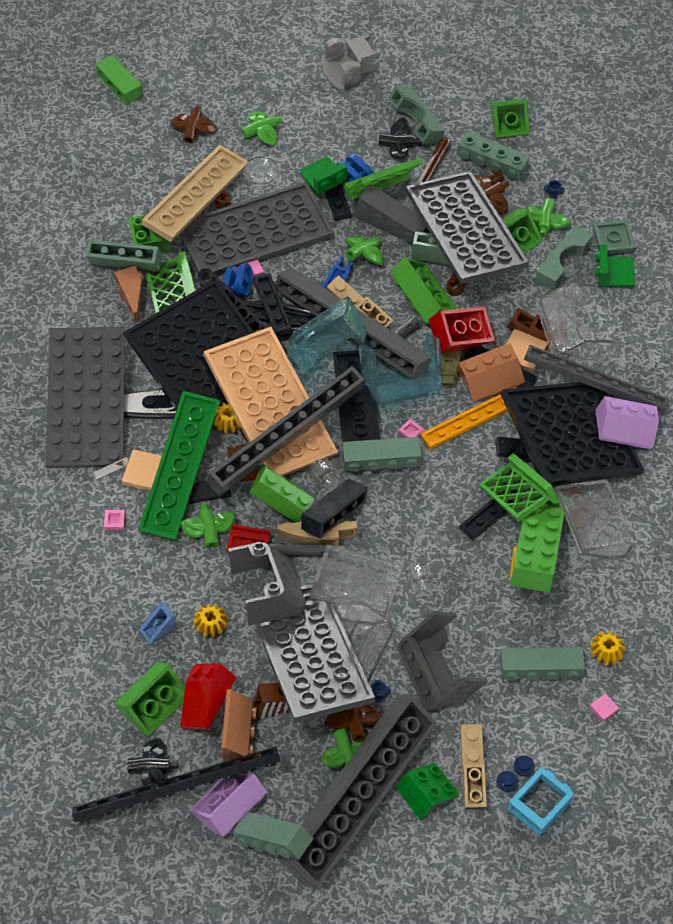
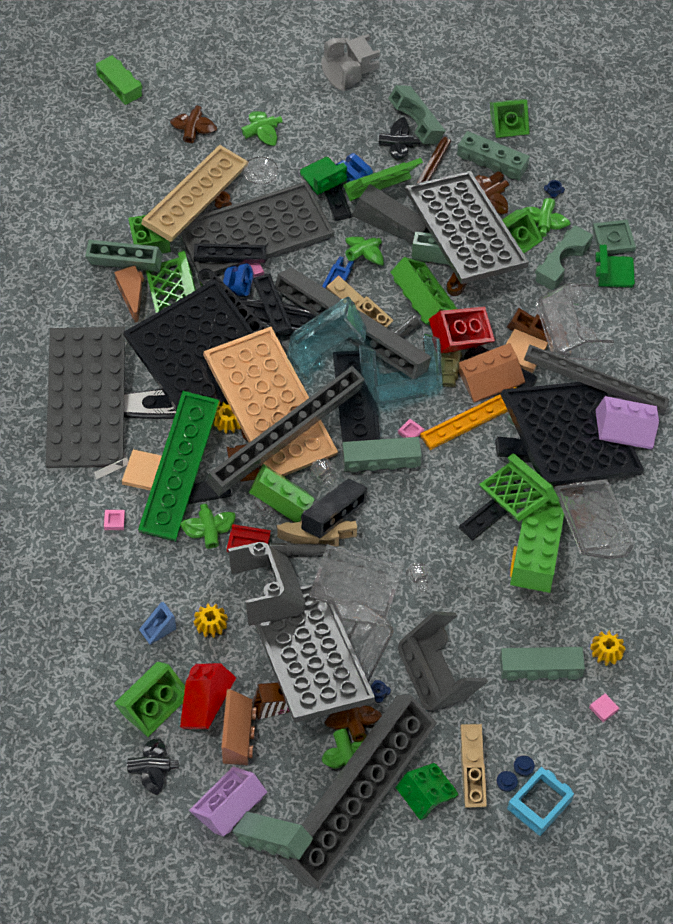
black plate [72,746,281,822] -> none
none -> black tile [193,244,266,263]

